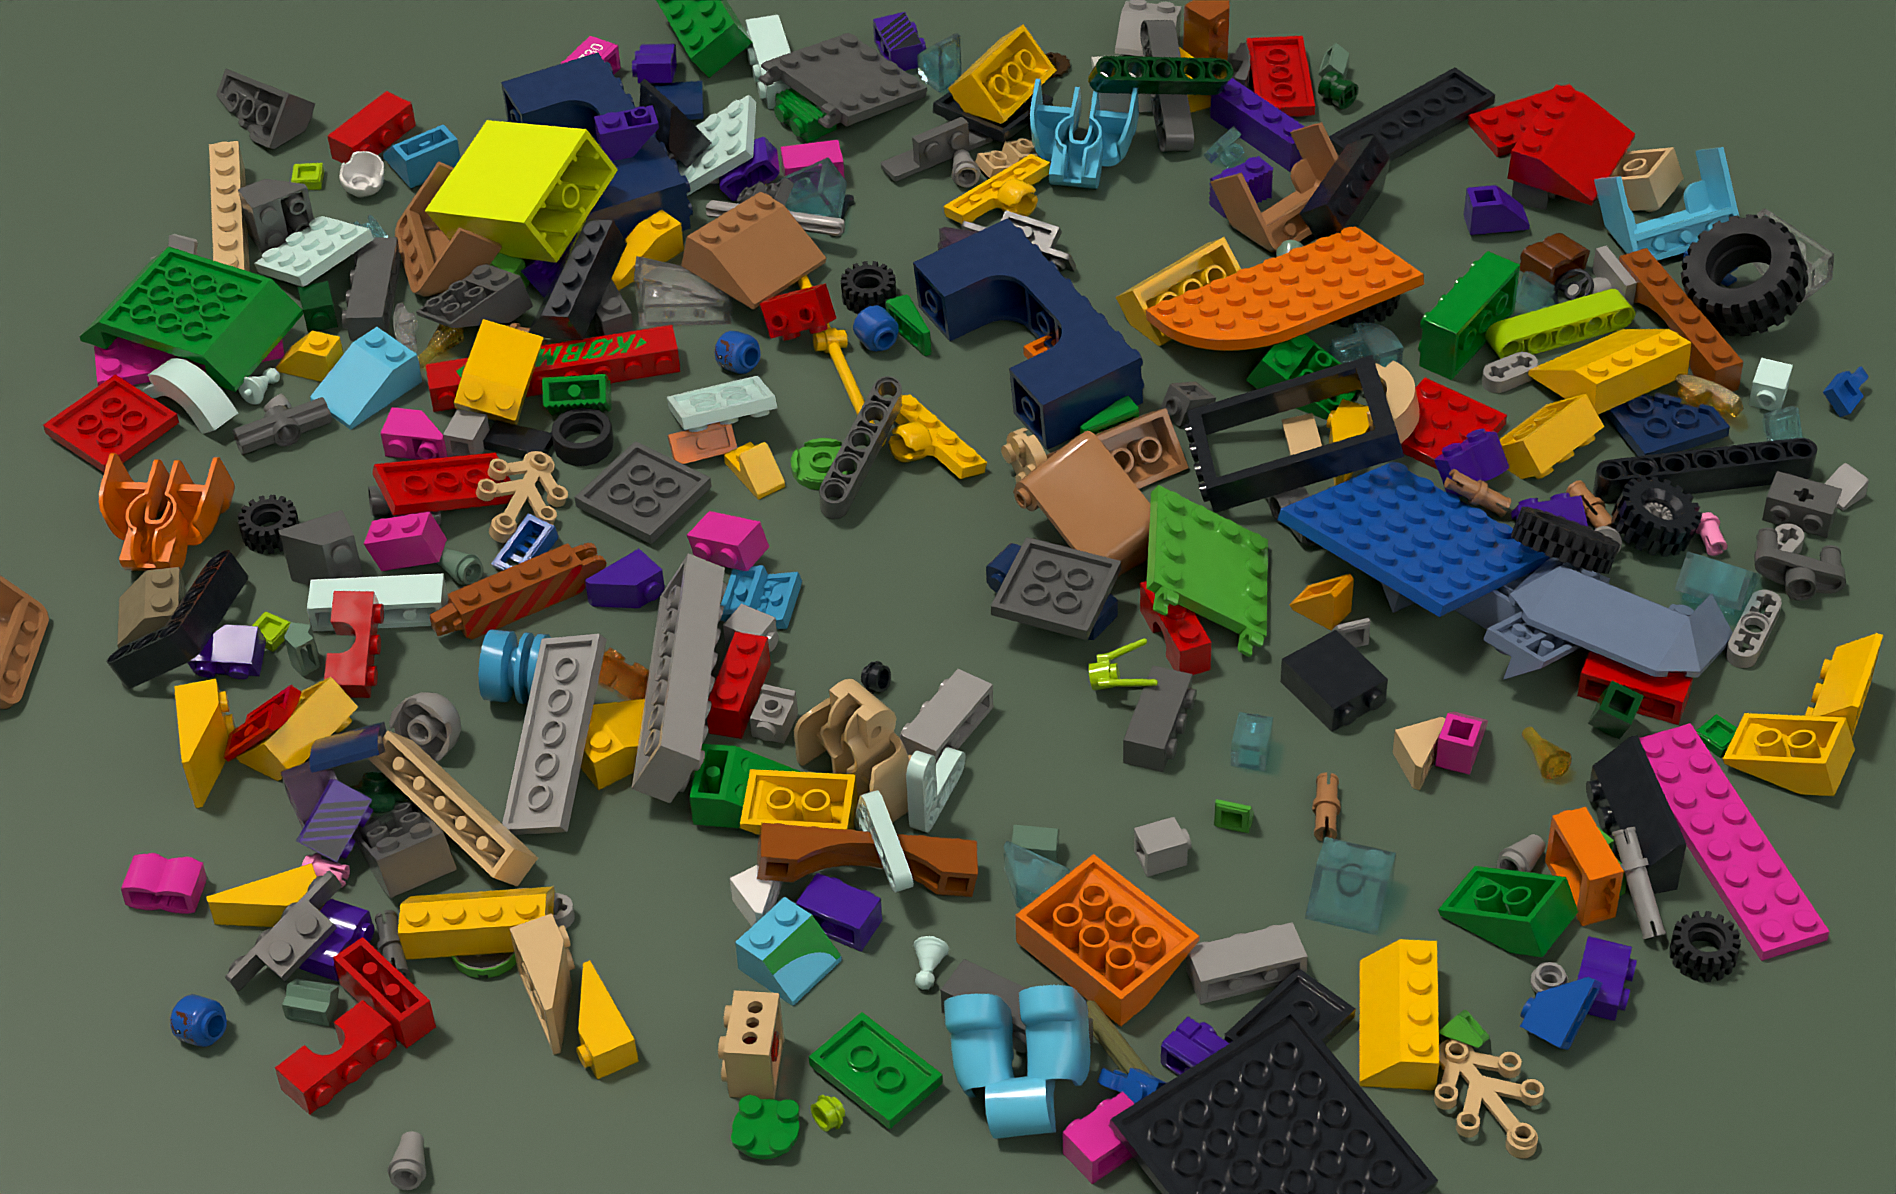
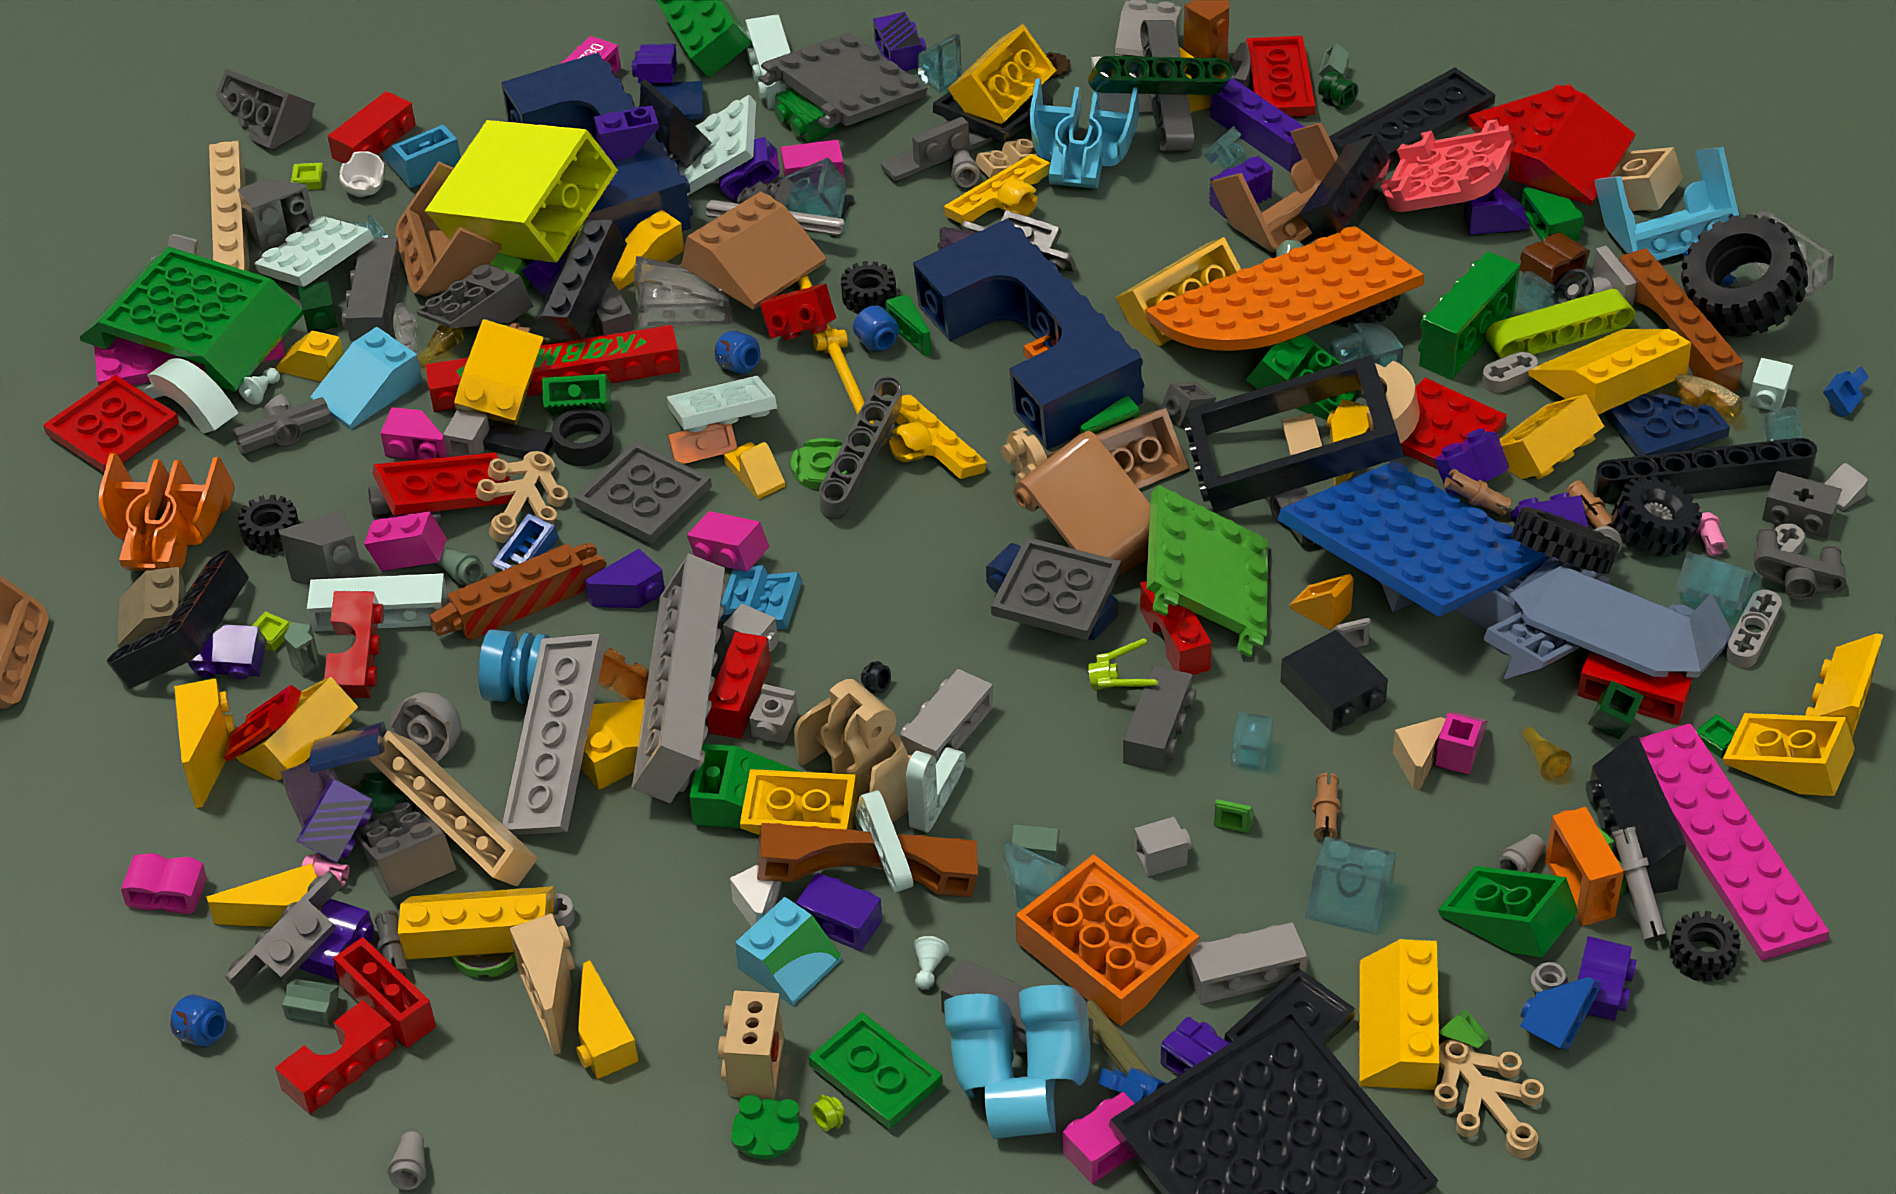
none -> coral tile [1380,120,1515,212]
none -> green slope [1521,188,1584,242]

